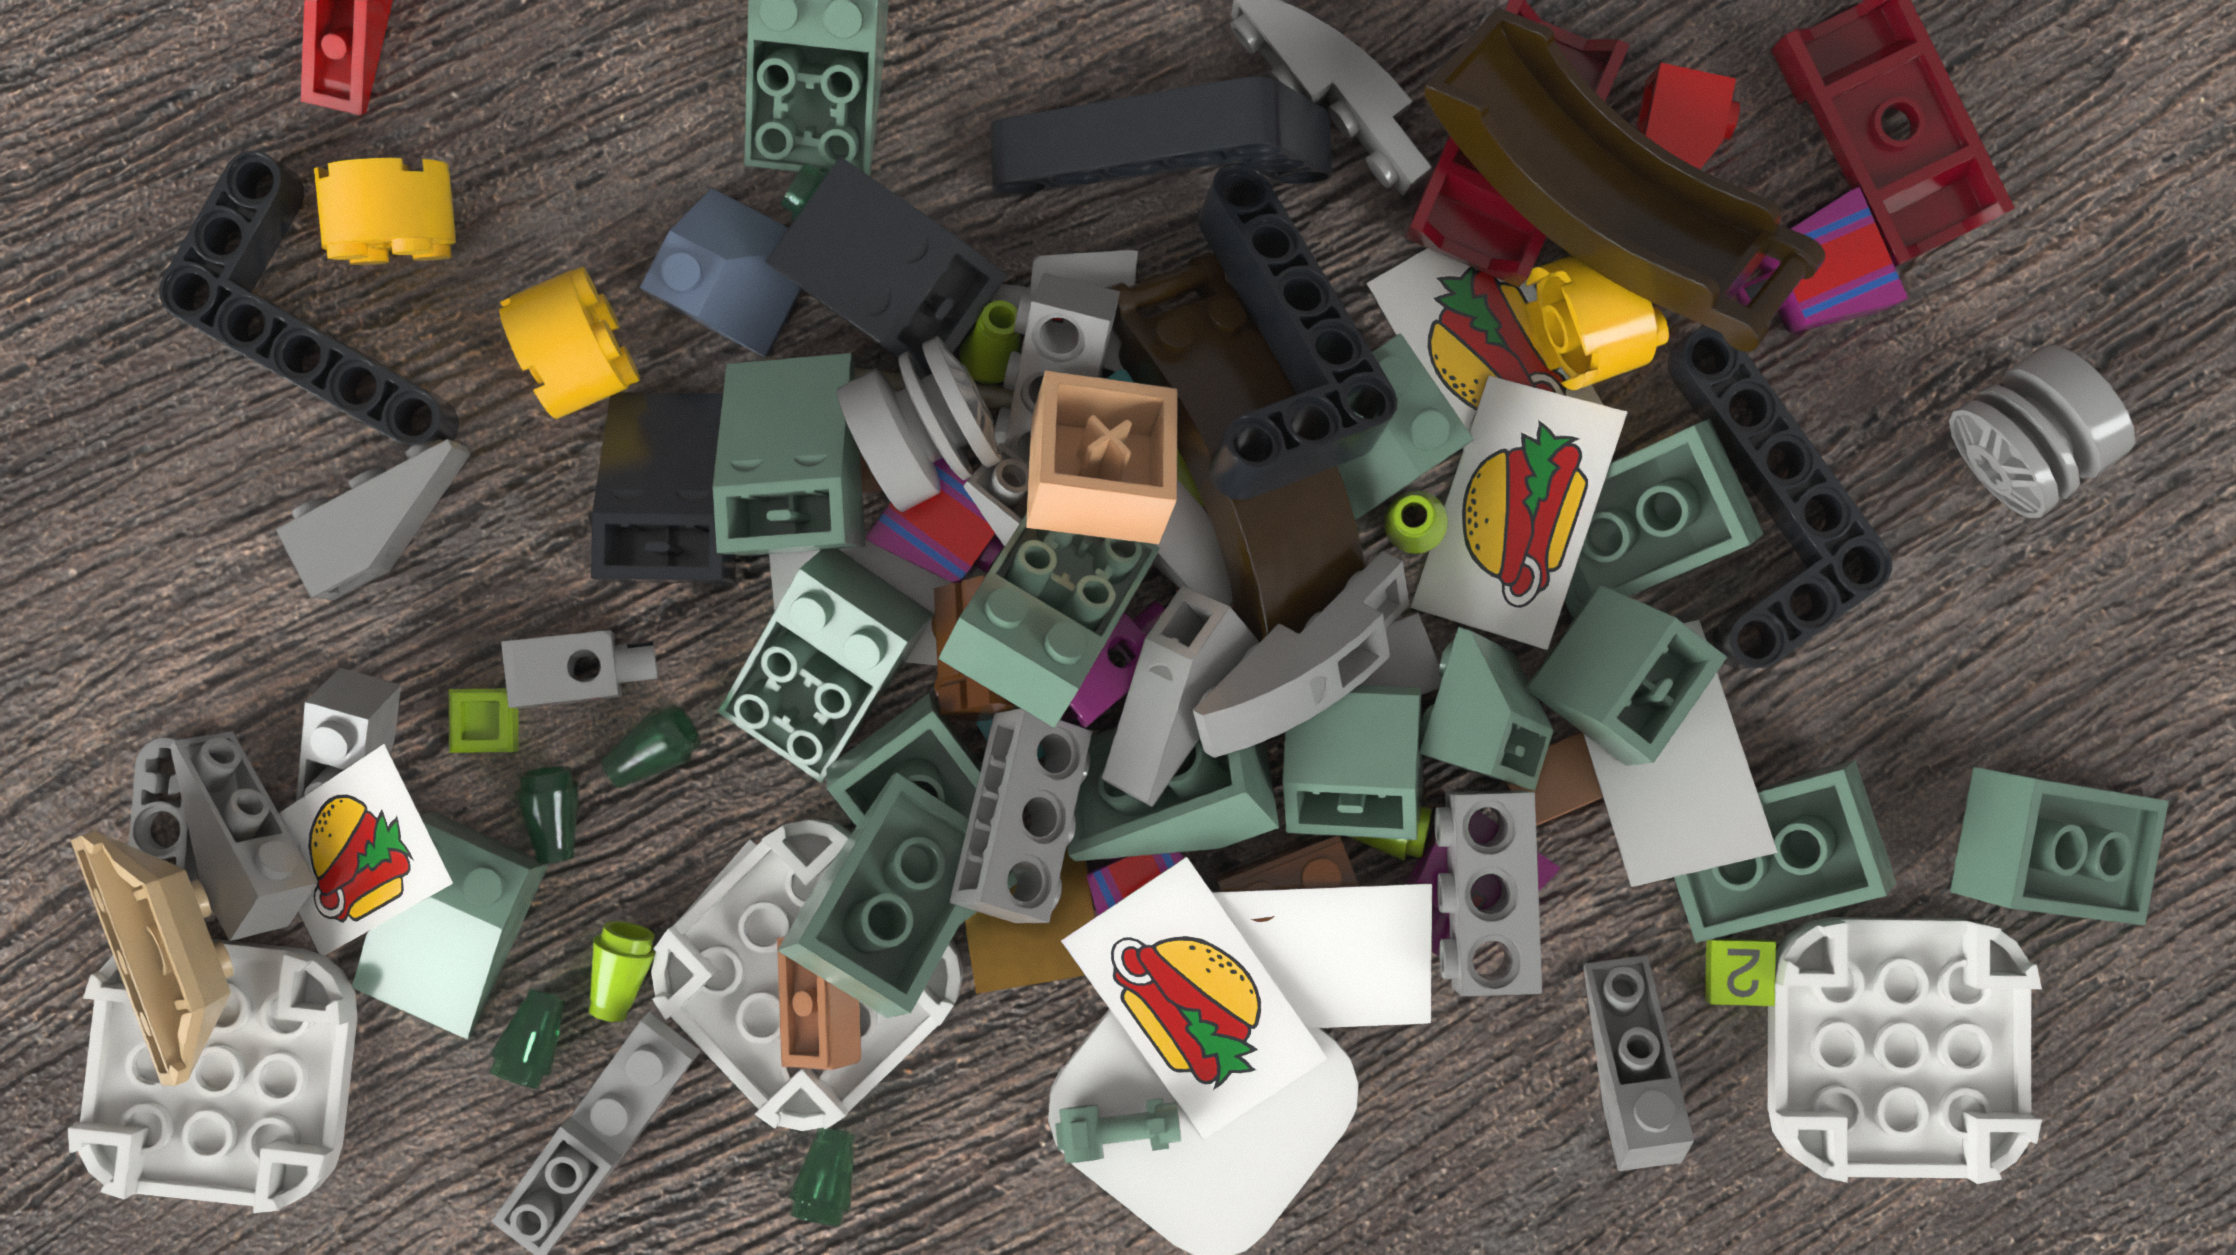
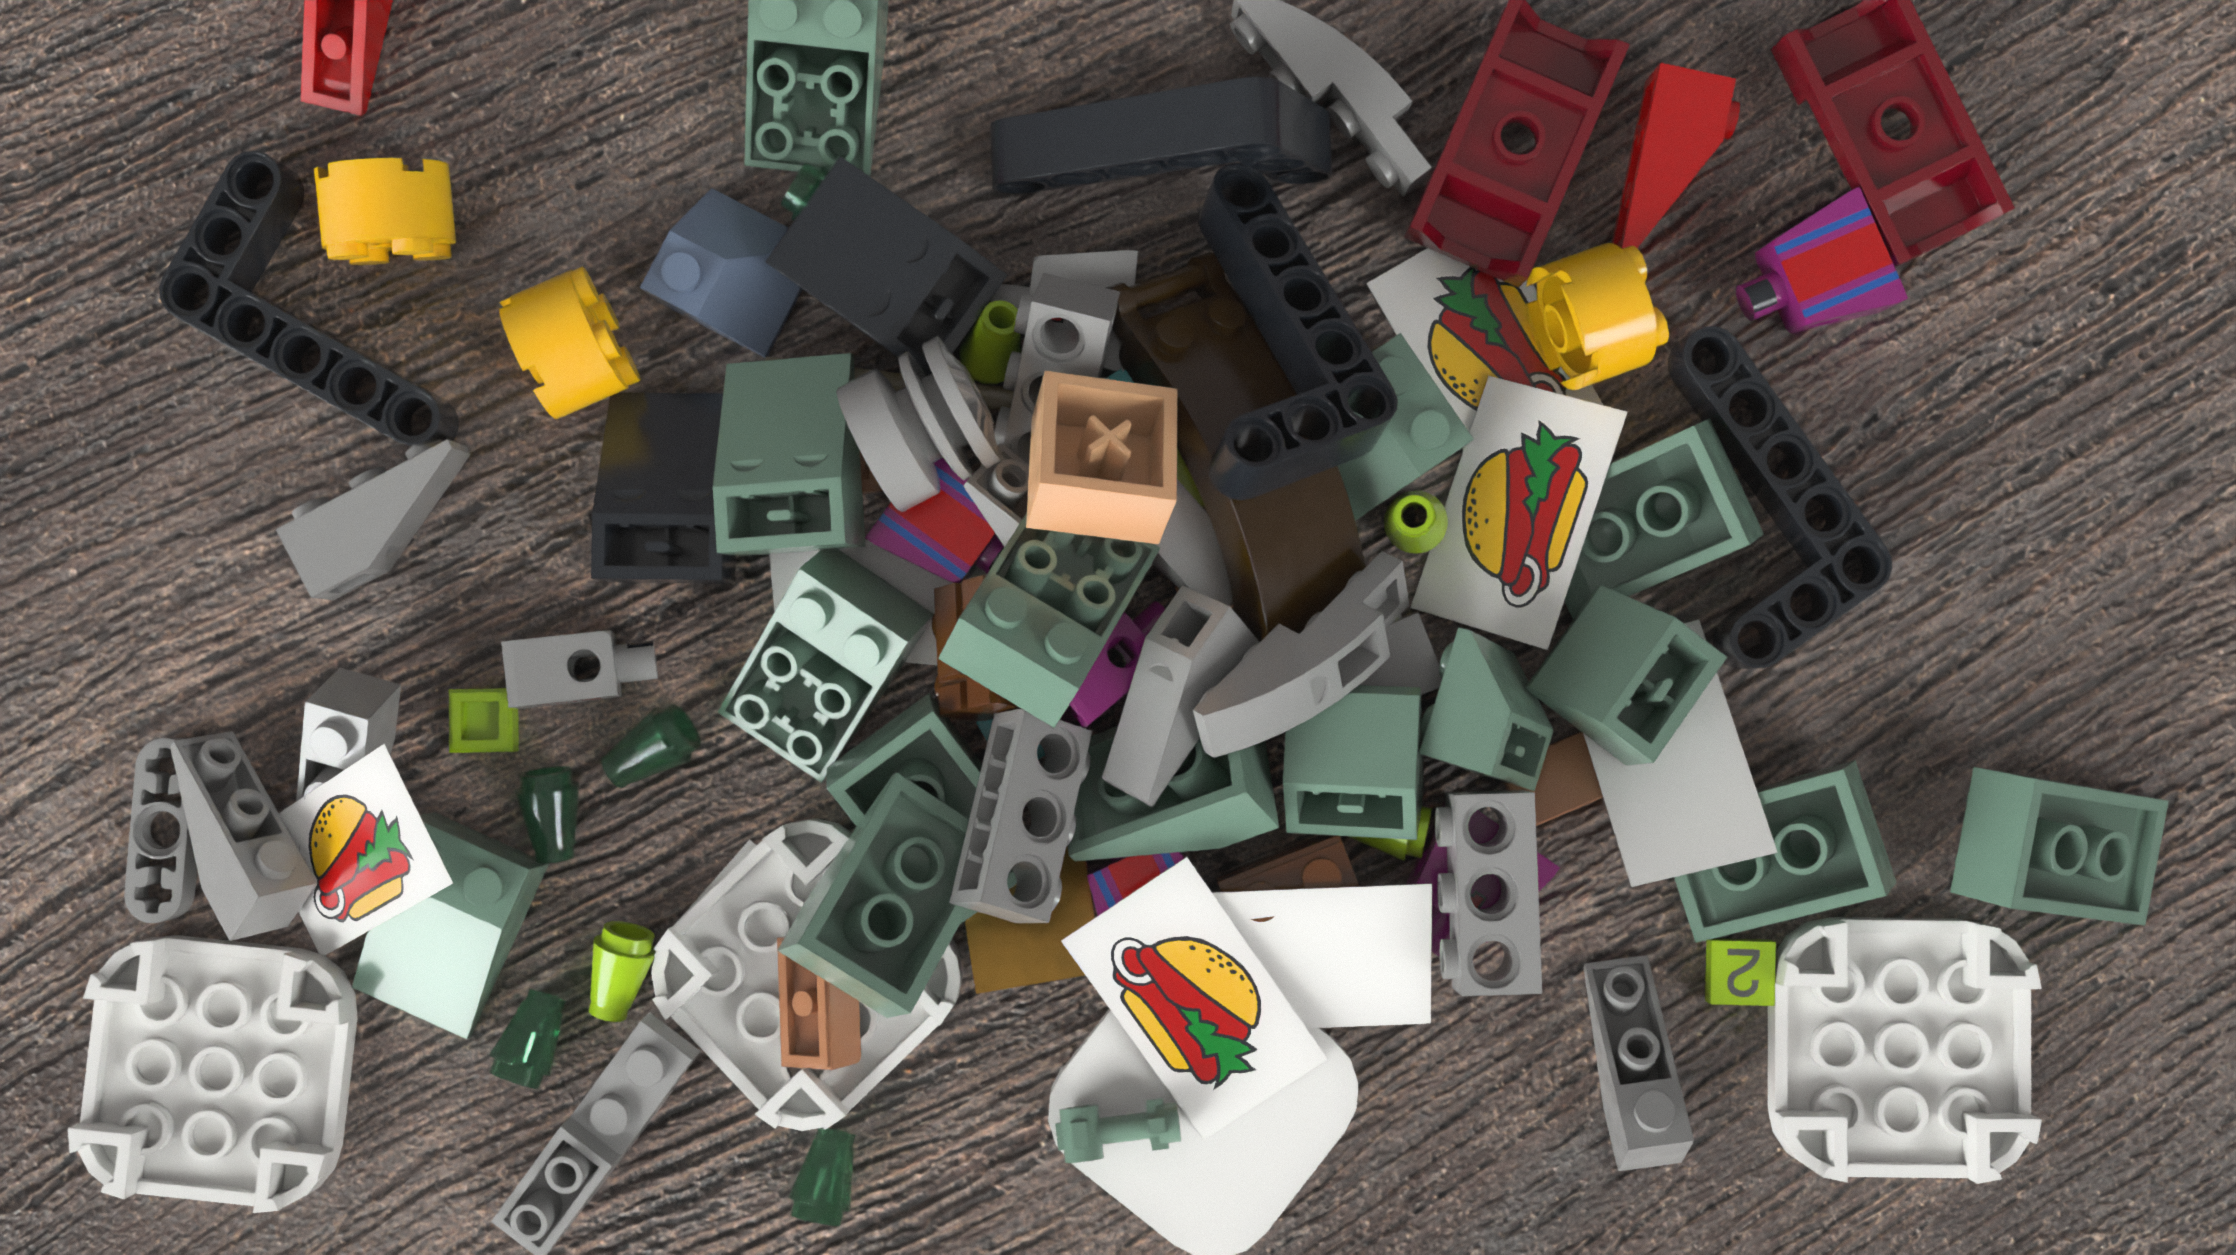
tan wedge [71,831,234,1086] -> none
dark brown windscreen [1425,7,1825,352] -> none
light grey wheel [1949,344,2135,518] -> none

